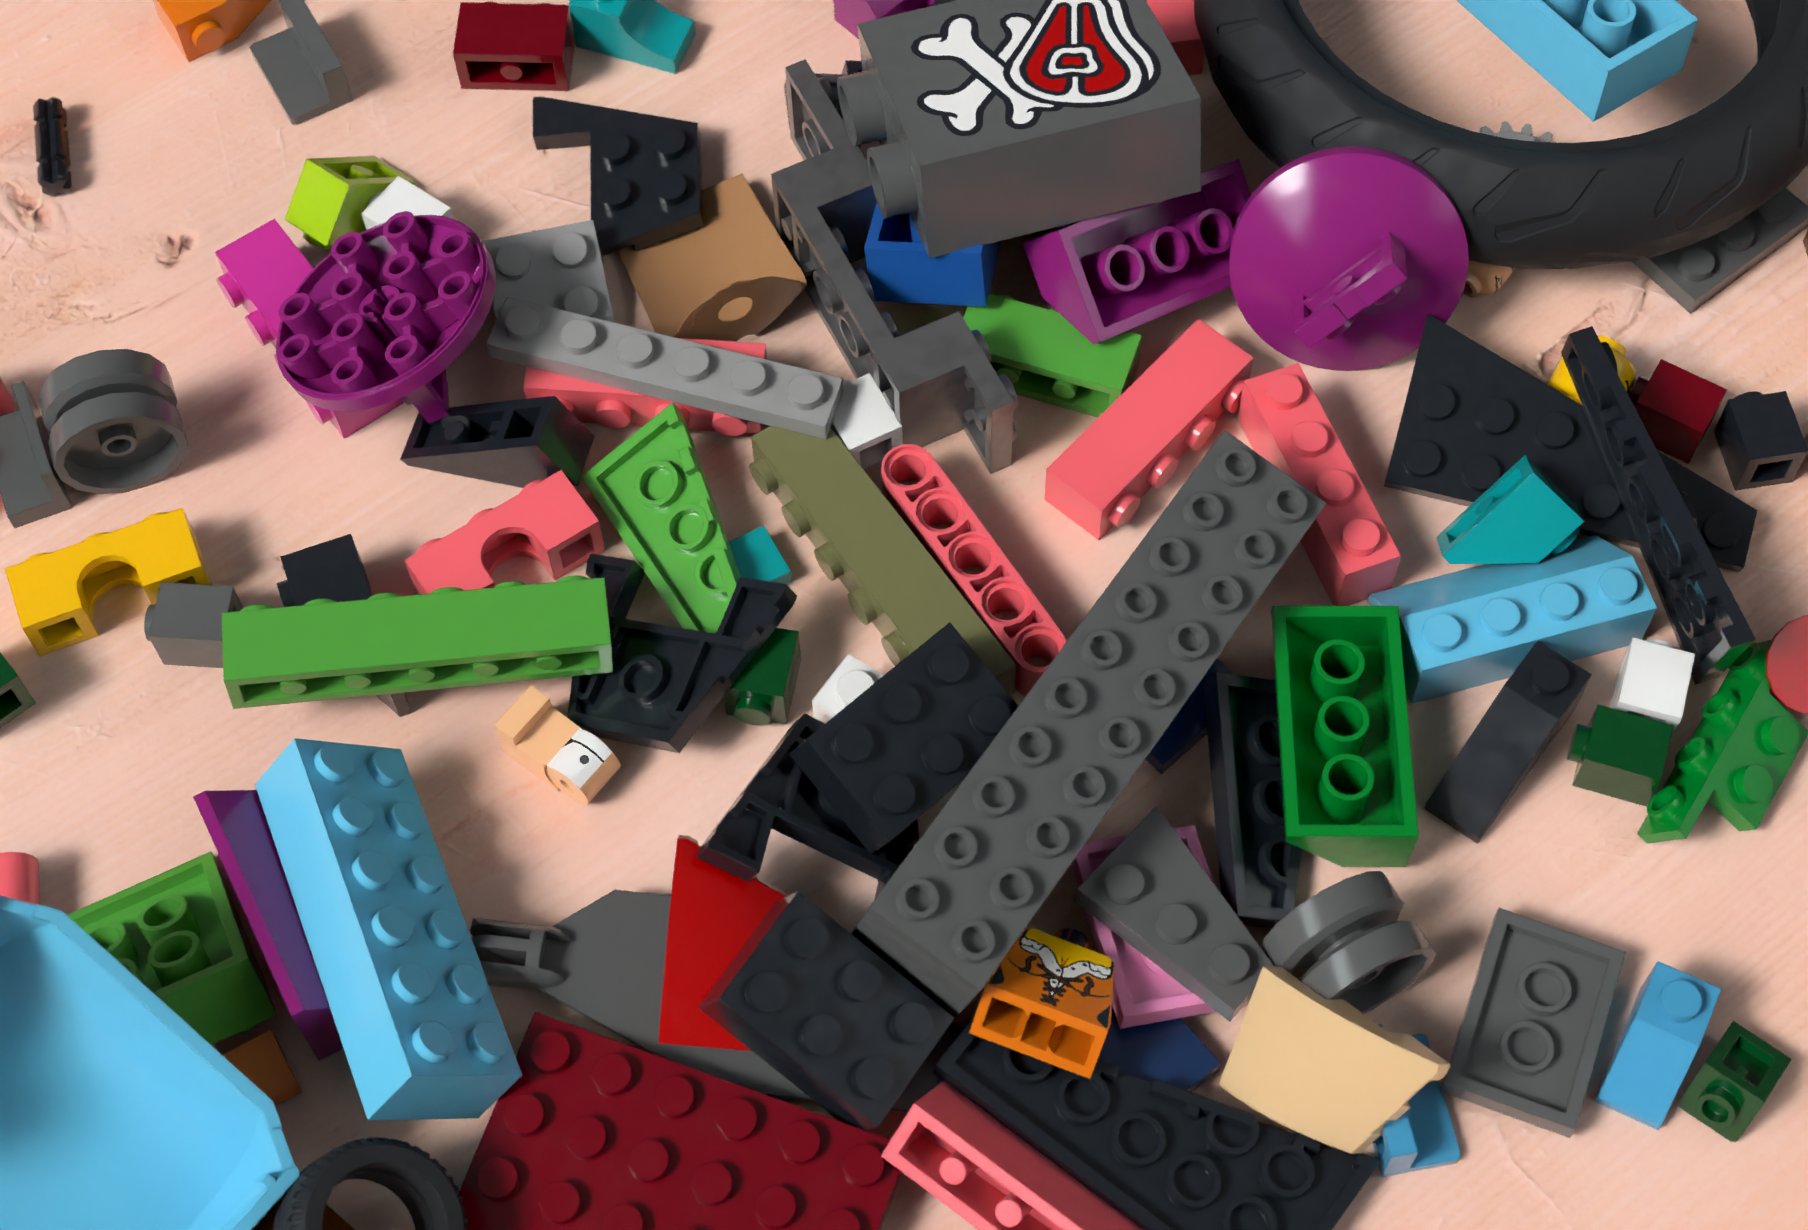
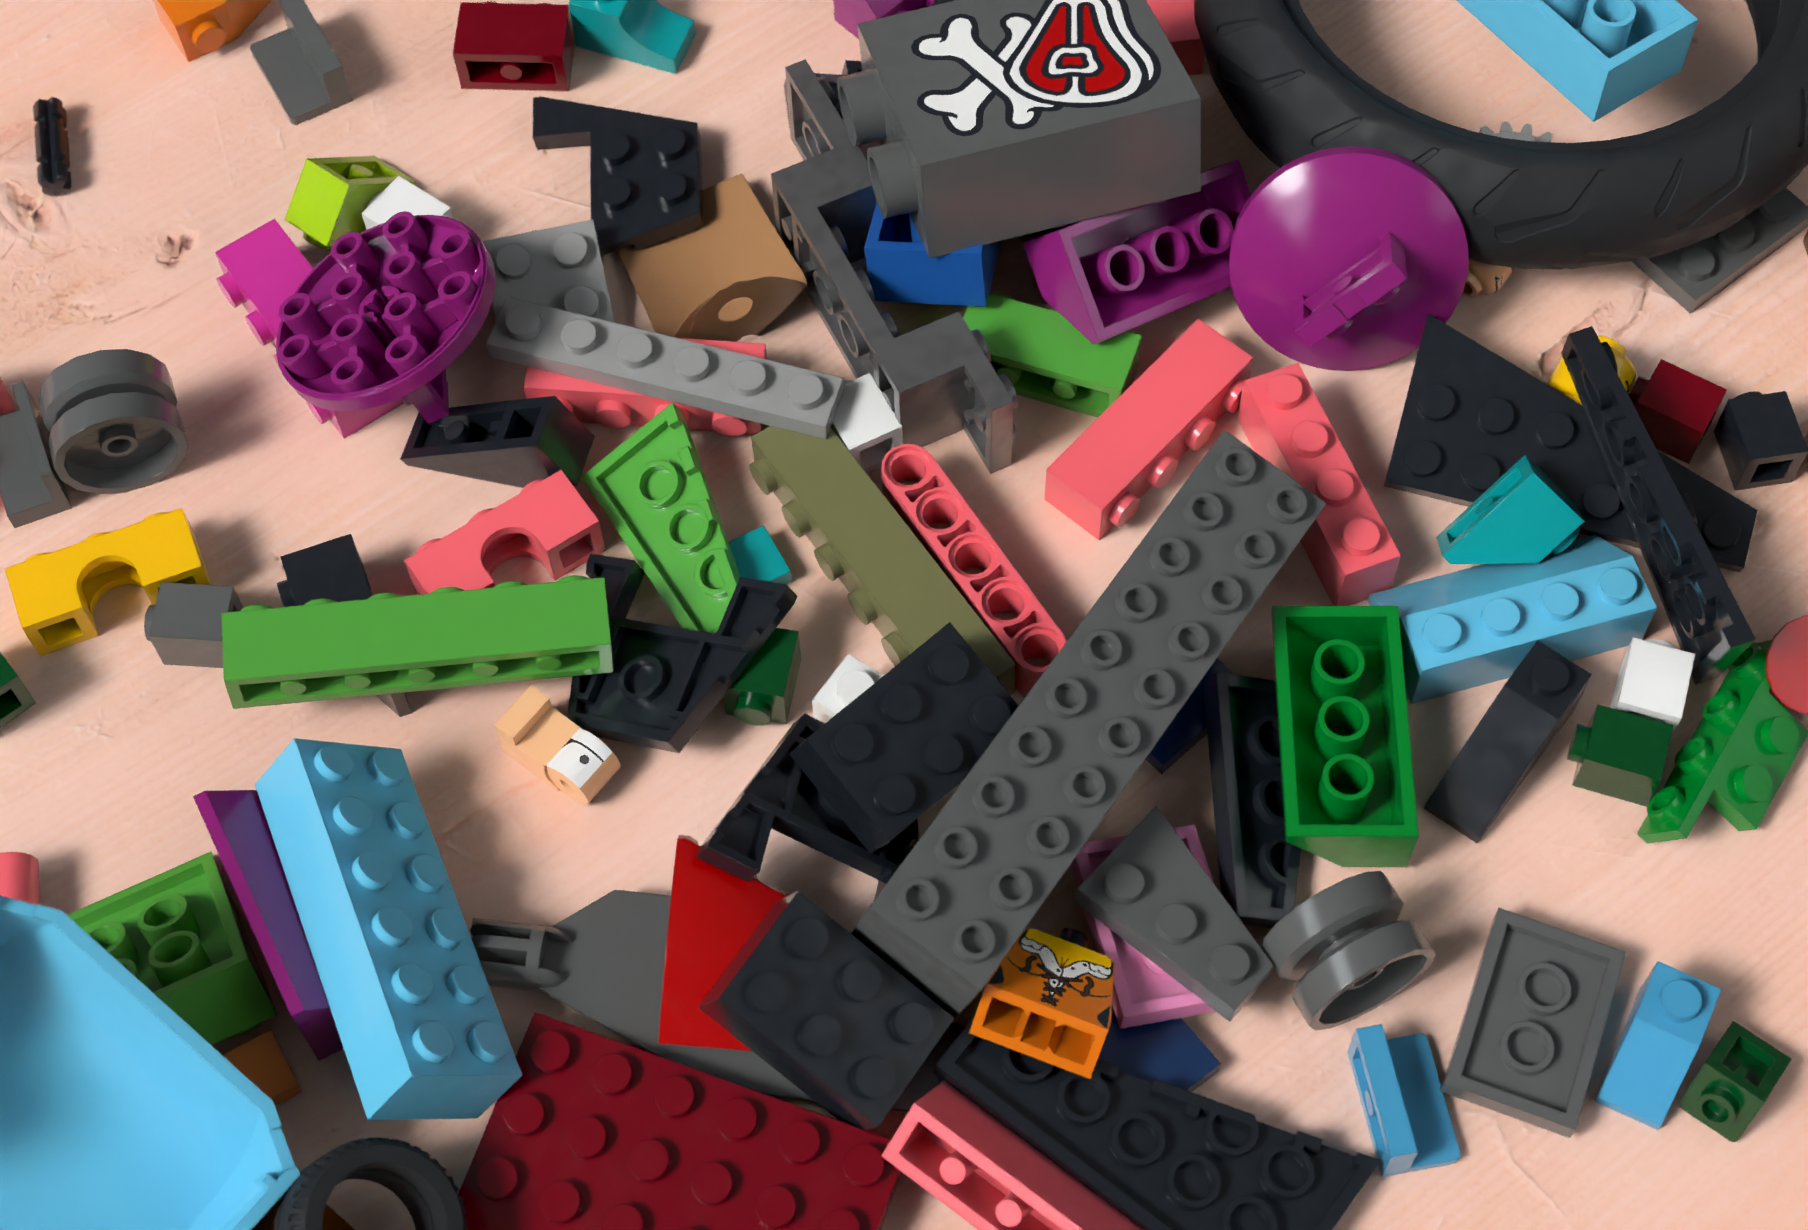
tan slope [1219,966,1450,1154] -> none

